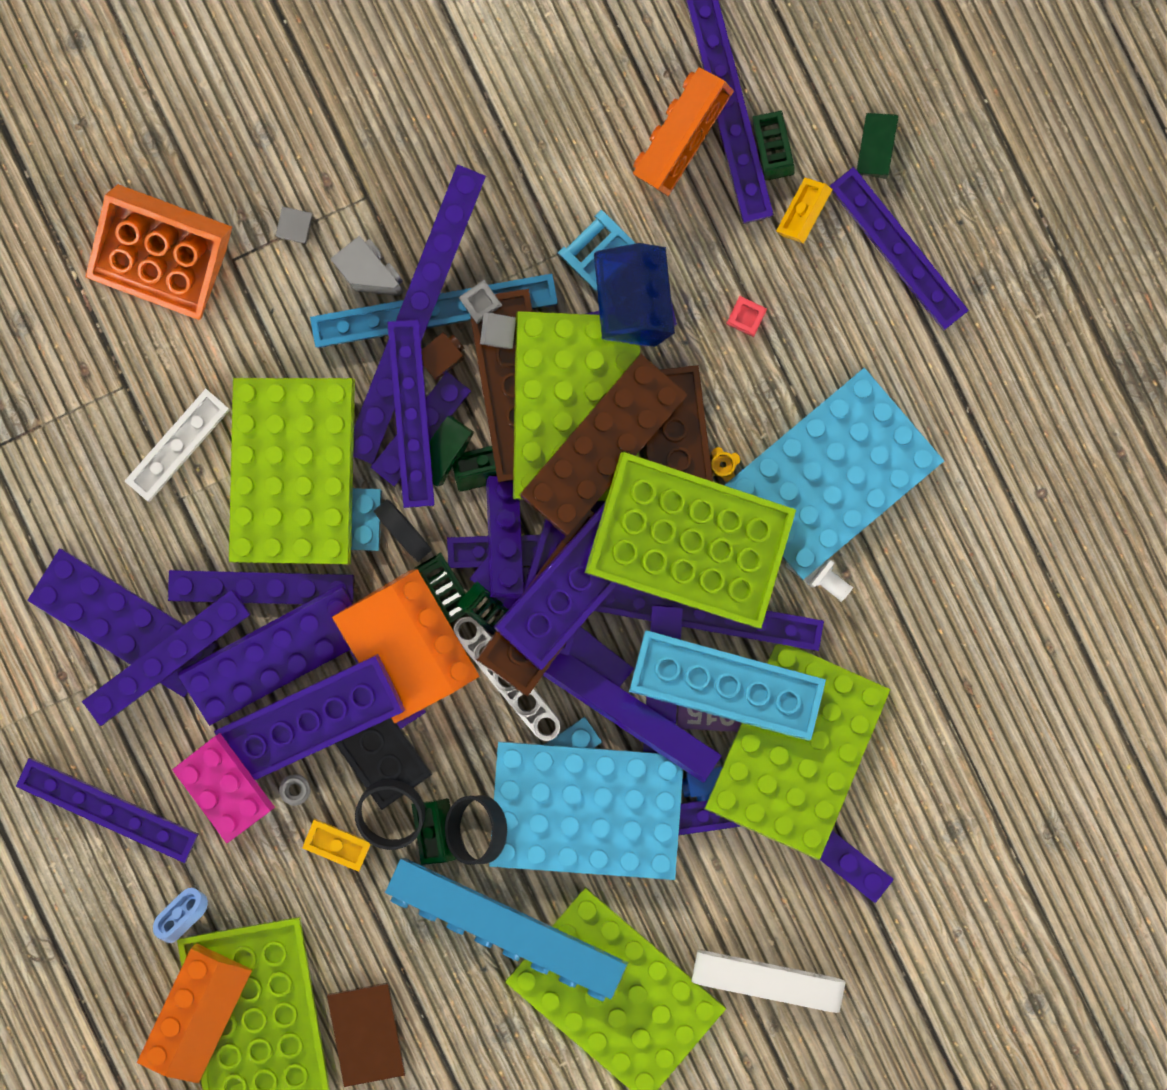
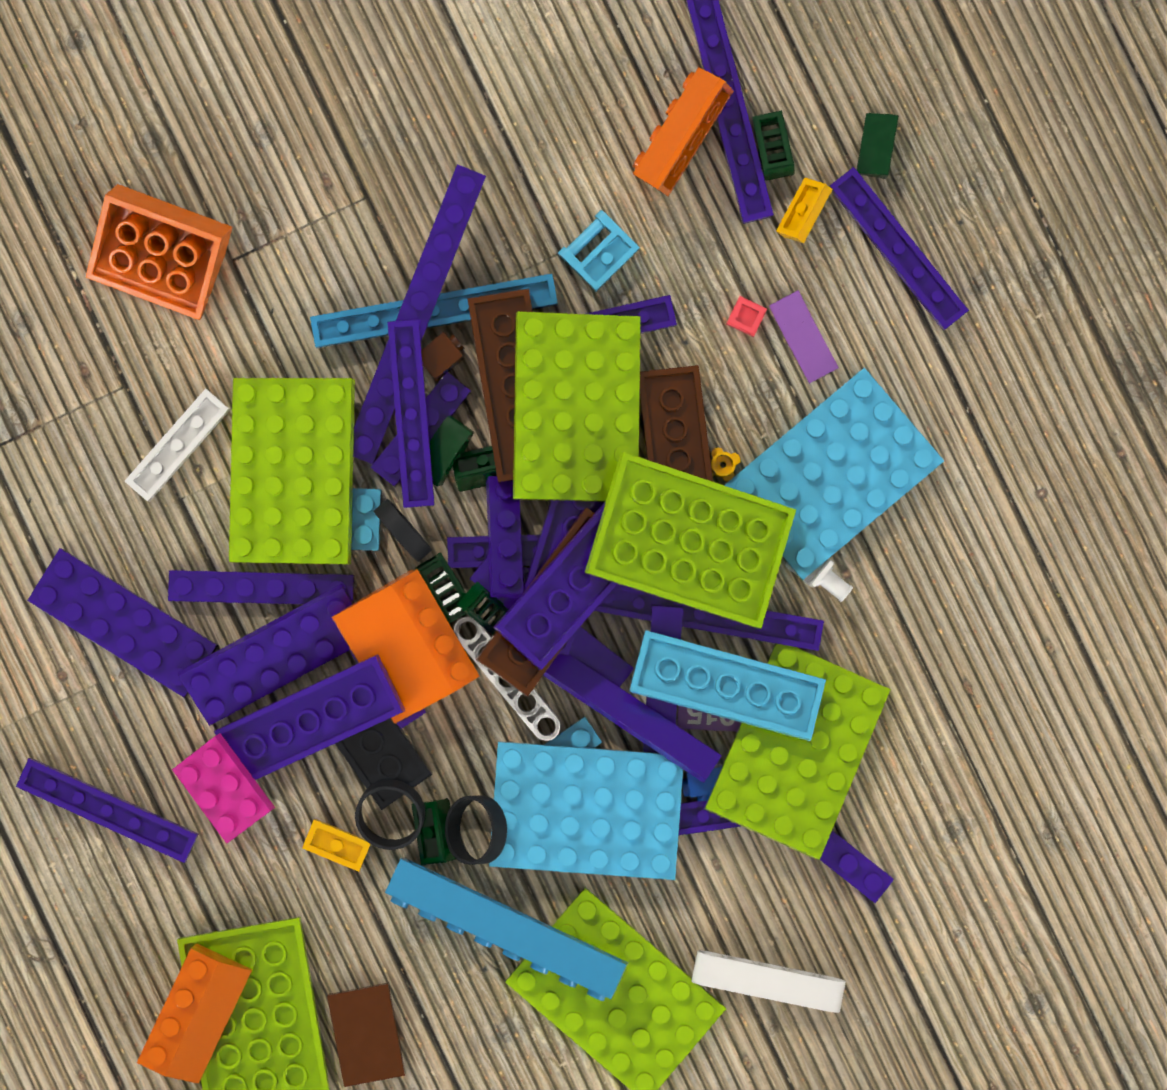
dark purple plate [82,590,251,726] -> none
light blue plate [153,888,208,943] -> none
light grey tile [275,206,313,244] -> none
light grey plate [279,774,311,806] -> none
light grey slope [331,235,403,296] -> none
light grey tile [459,280,502,324] -> none
light grey tile [480,313,516,349] -> none
reddish brown plate [519,354,687,536] -> none
clear blue slope [594,243,675,347] -> none
none -> medium lavender sticker [769,290,839,384]

